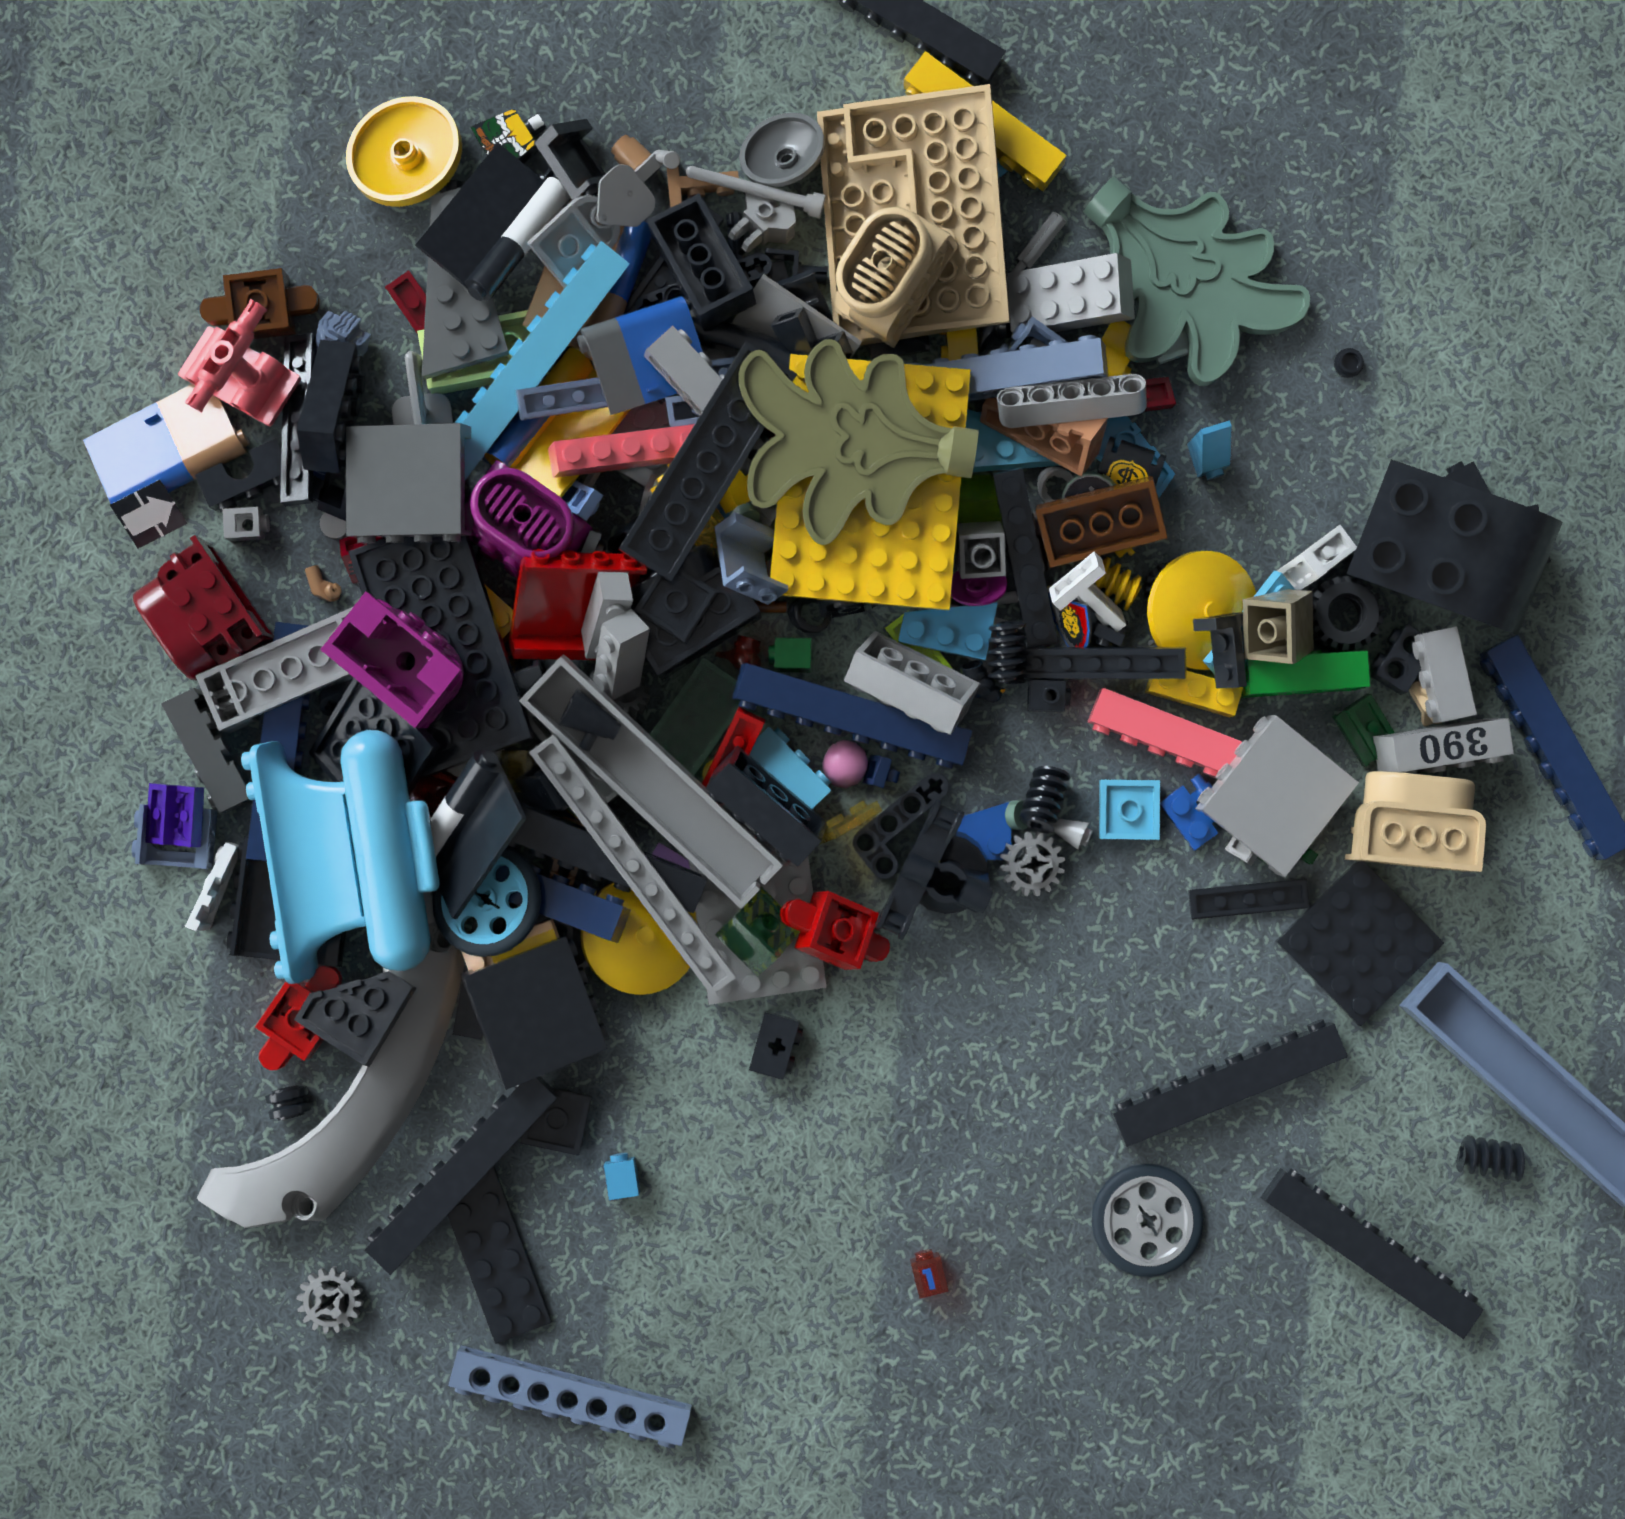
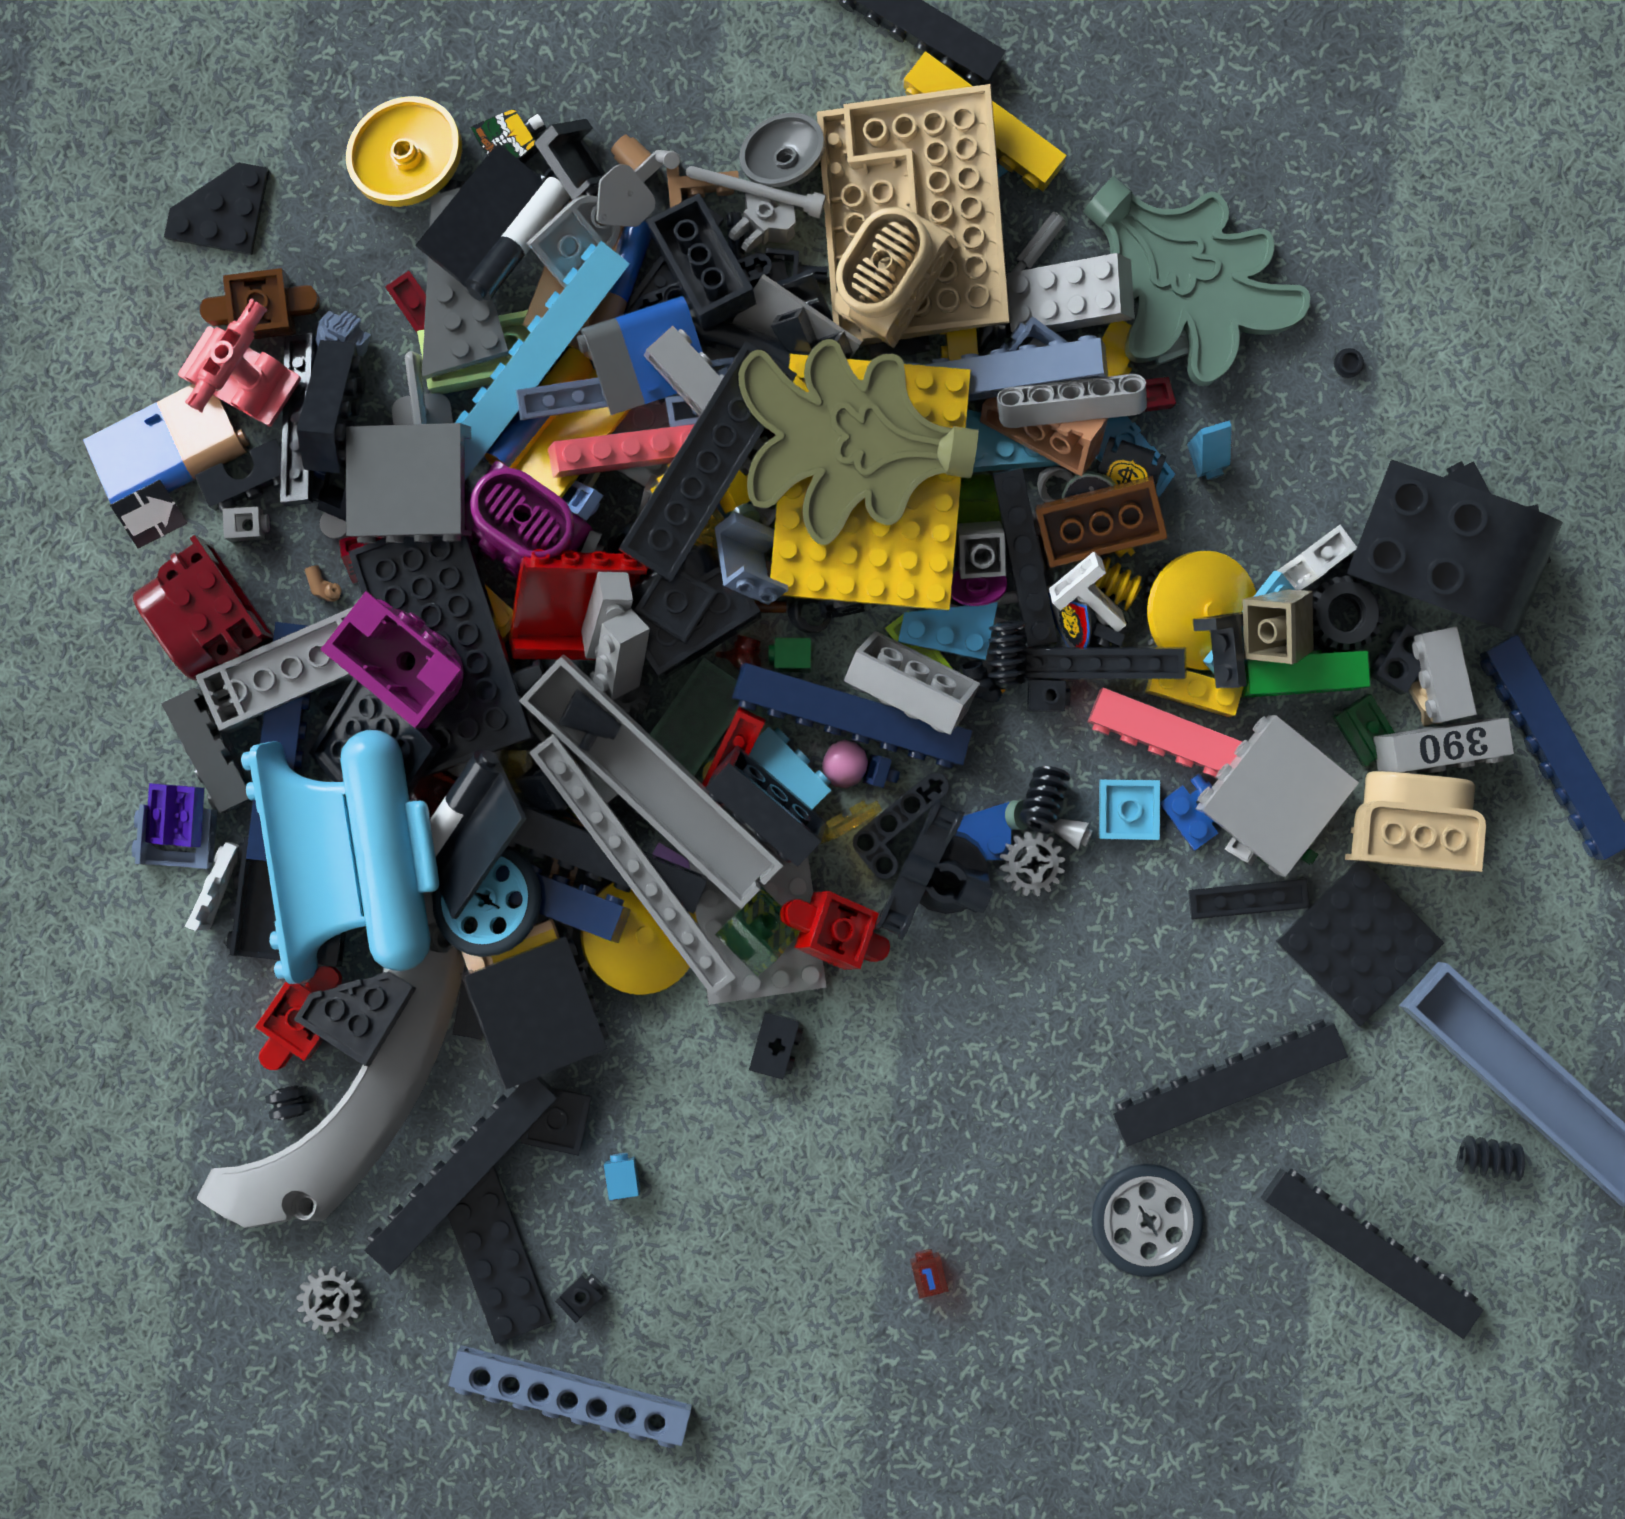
none -> black plate [164,162,269,255]
none -> black brick [555,1272,604,1323]

